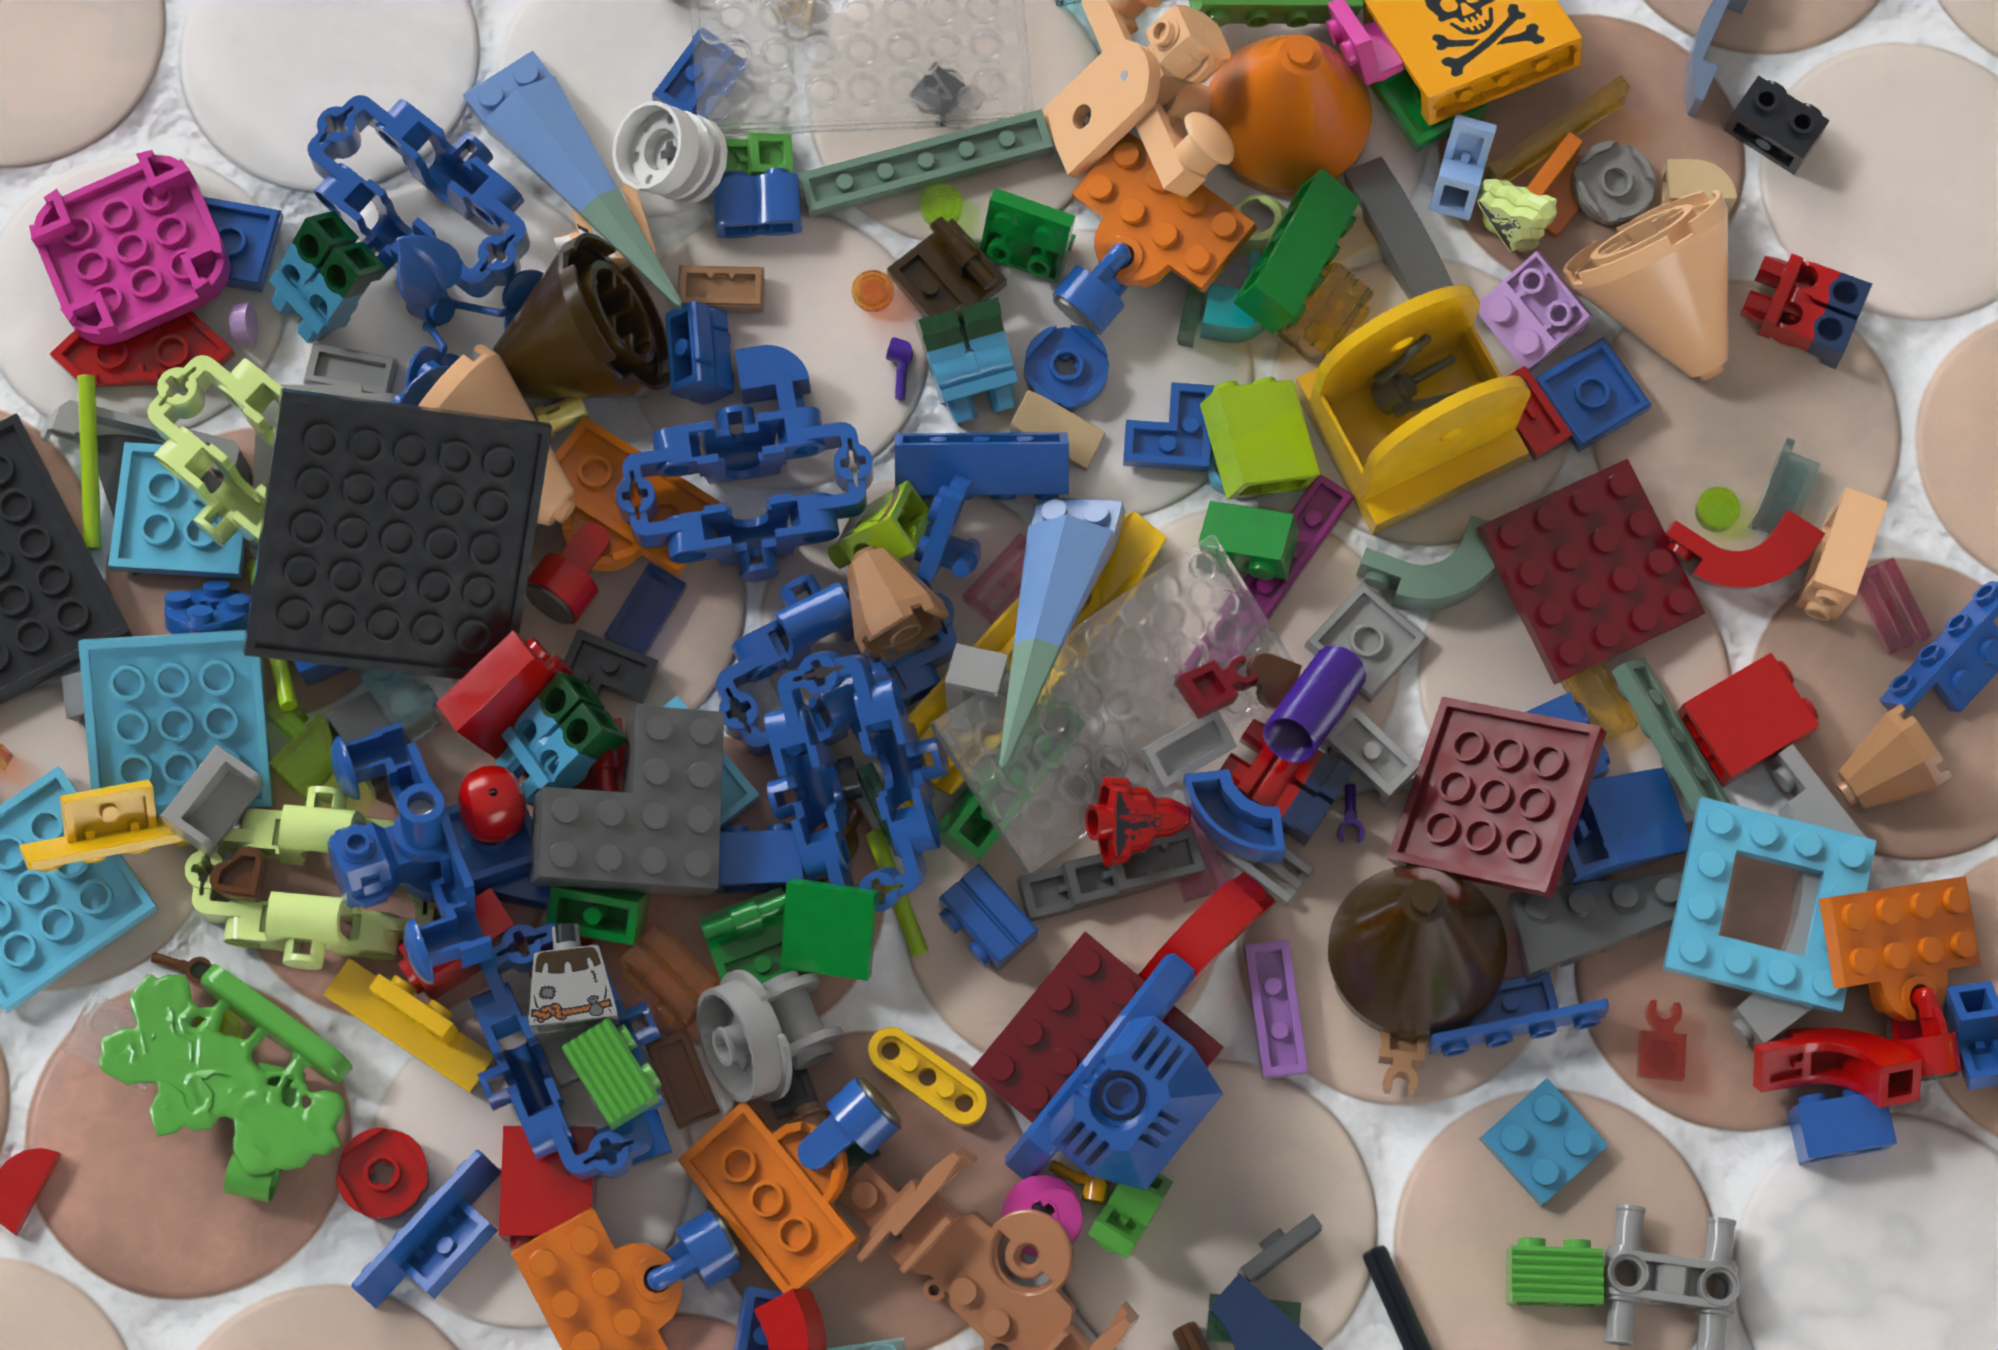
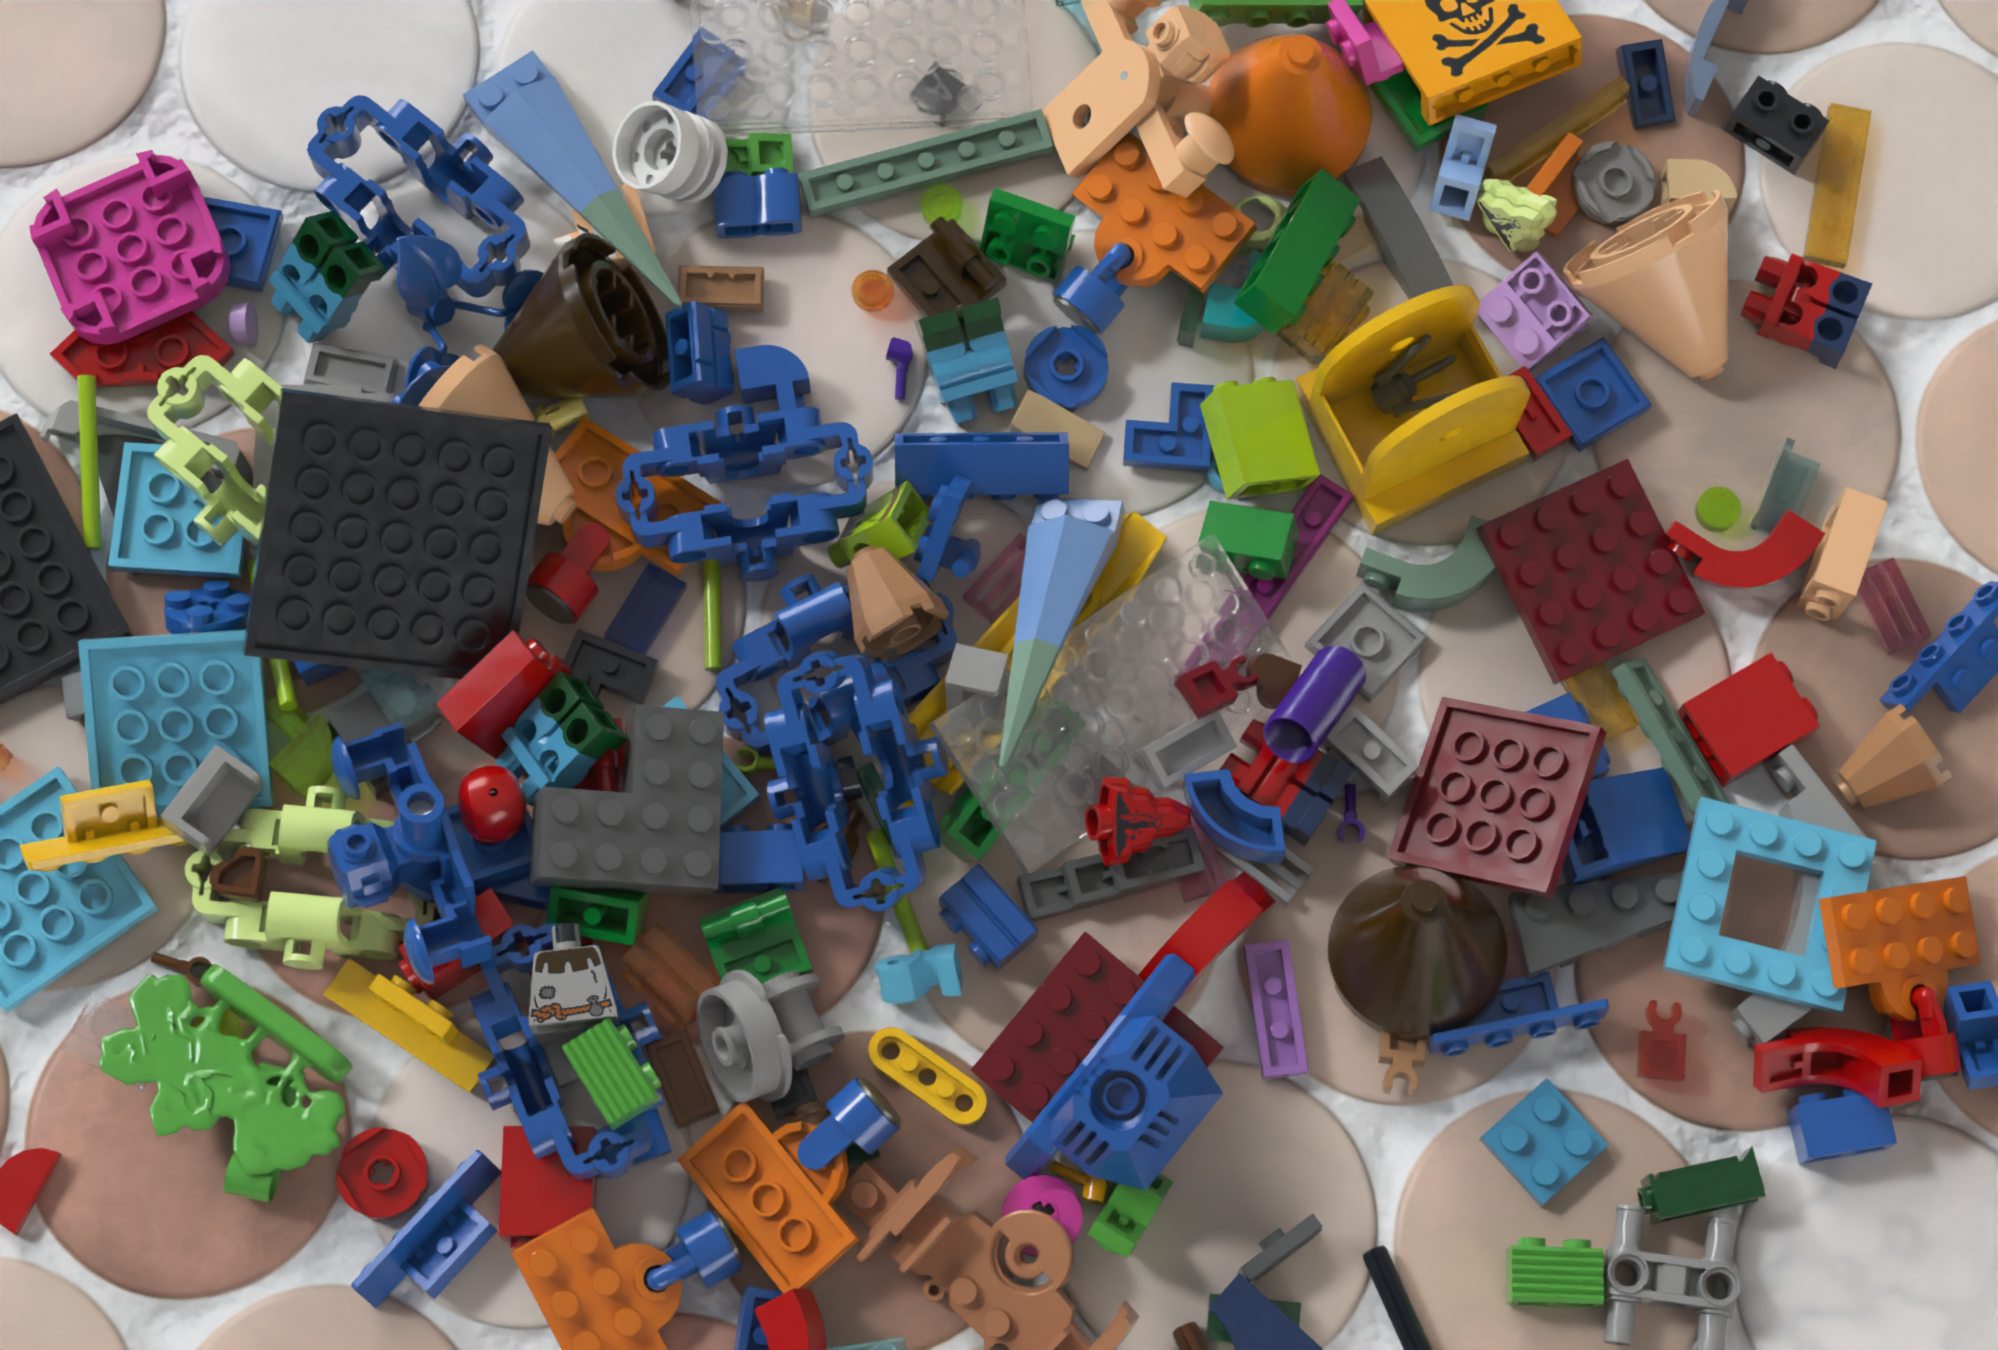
green tile [781,878,878,981] -> none
none -> lime bar [703,559,723,672]
none -> lime hand [736,746,776,776]
none -> medium azure leg [874,943,964,1003]
none -> dark blue slope [1615,39,1676,129]
none -> dark green window [1637,1146,1766,1225]
none -> clear yellow tile [1803,103,1872,269]

